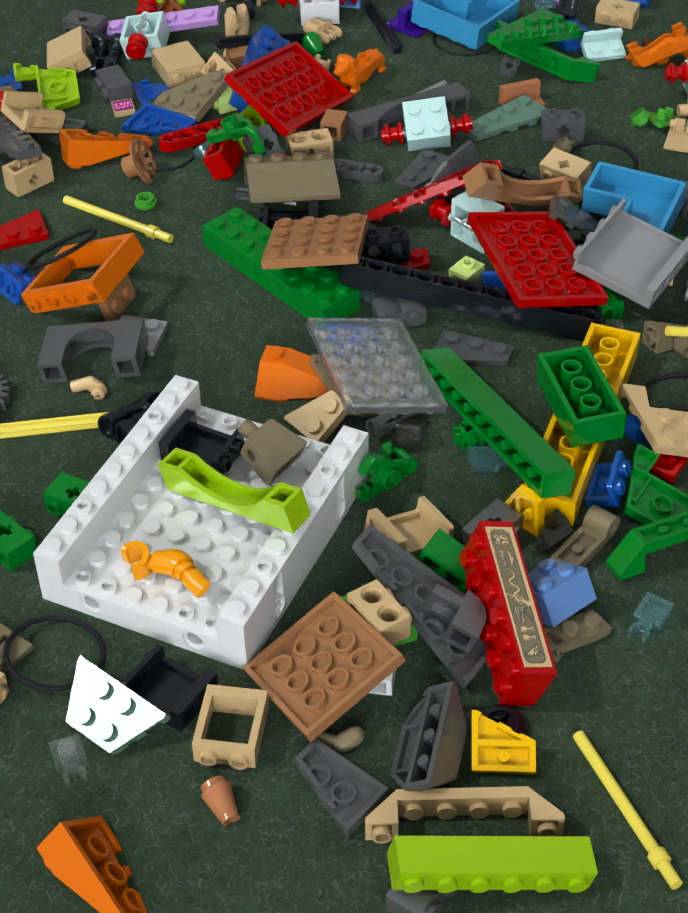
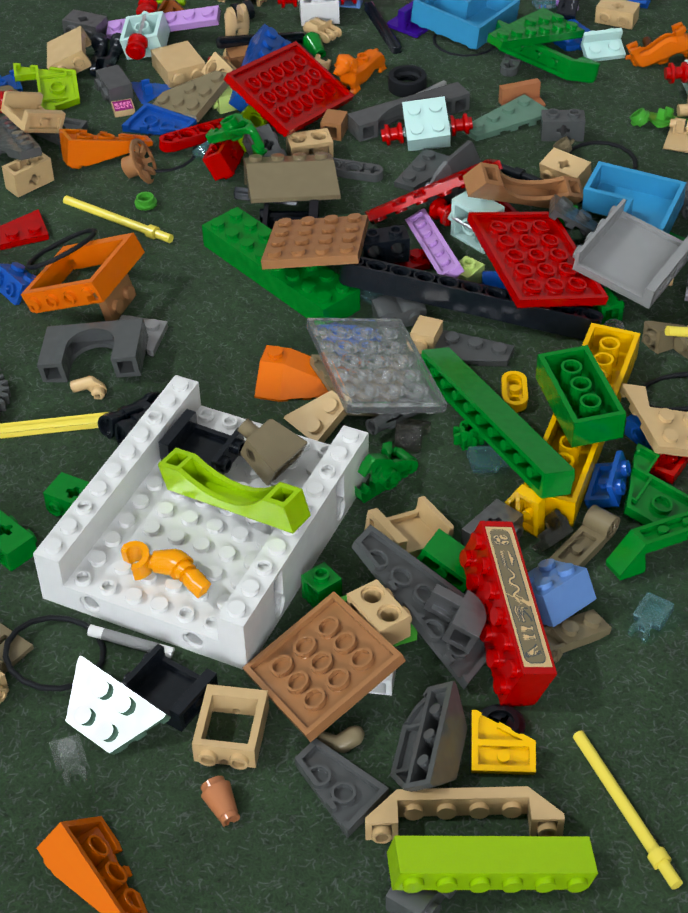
none -> light grey bar [87,624,175,659]
none -> green brick [301,562,342,608]
none -> black tyre [388,65,427,97]
none -> lavender plate [405,208,465,278]
none -> tan brick [410,315,443,354]
none -> yellow plate [501,371,528,412]

